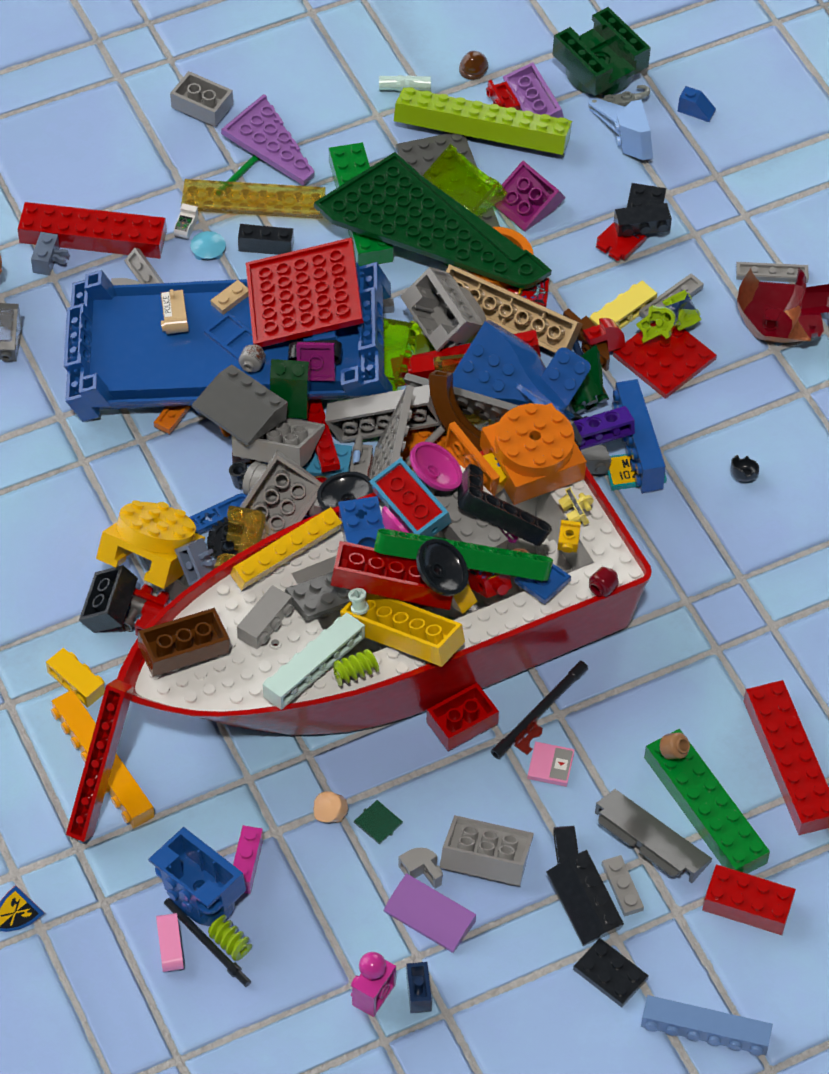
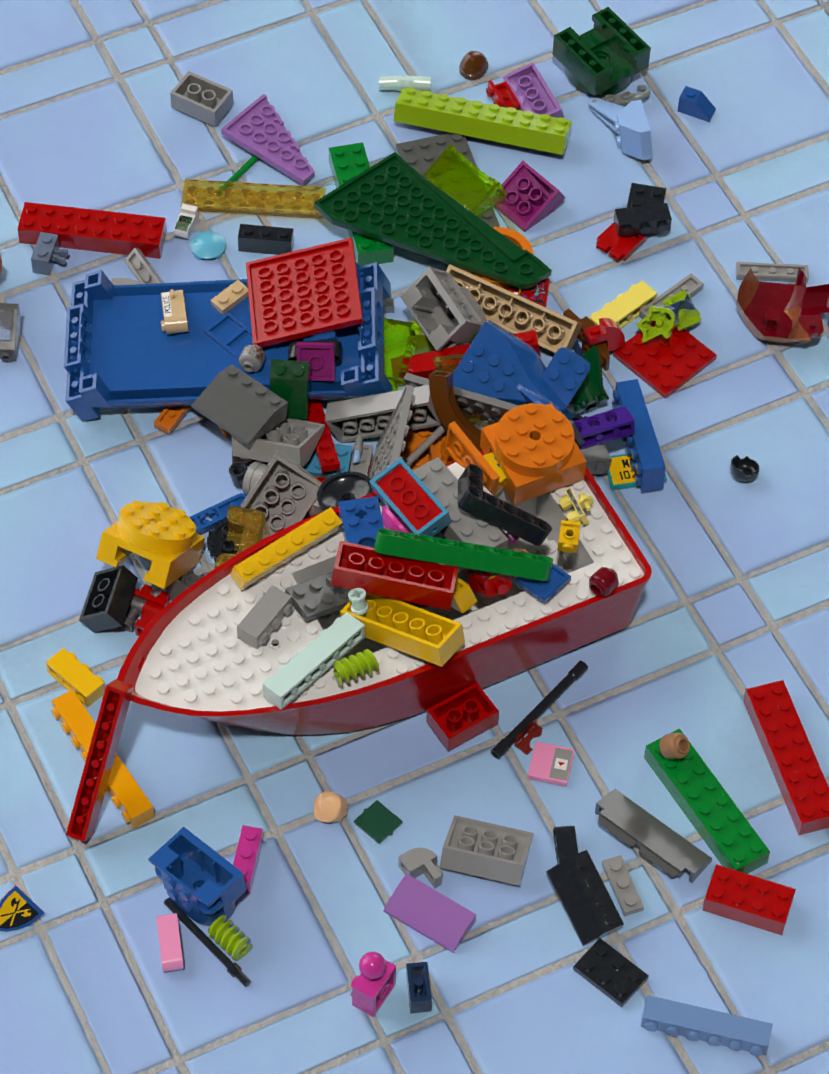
reddish brown brick [138,607,230,677] -> none
sand blue brick [174,538,218,586] -> none
dark pink dish [410,442,462,491] -> none
black dish [416,538,468,596] -> none

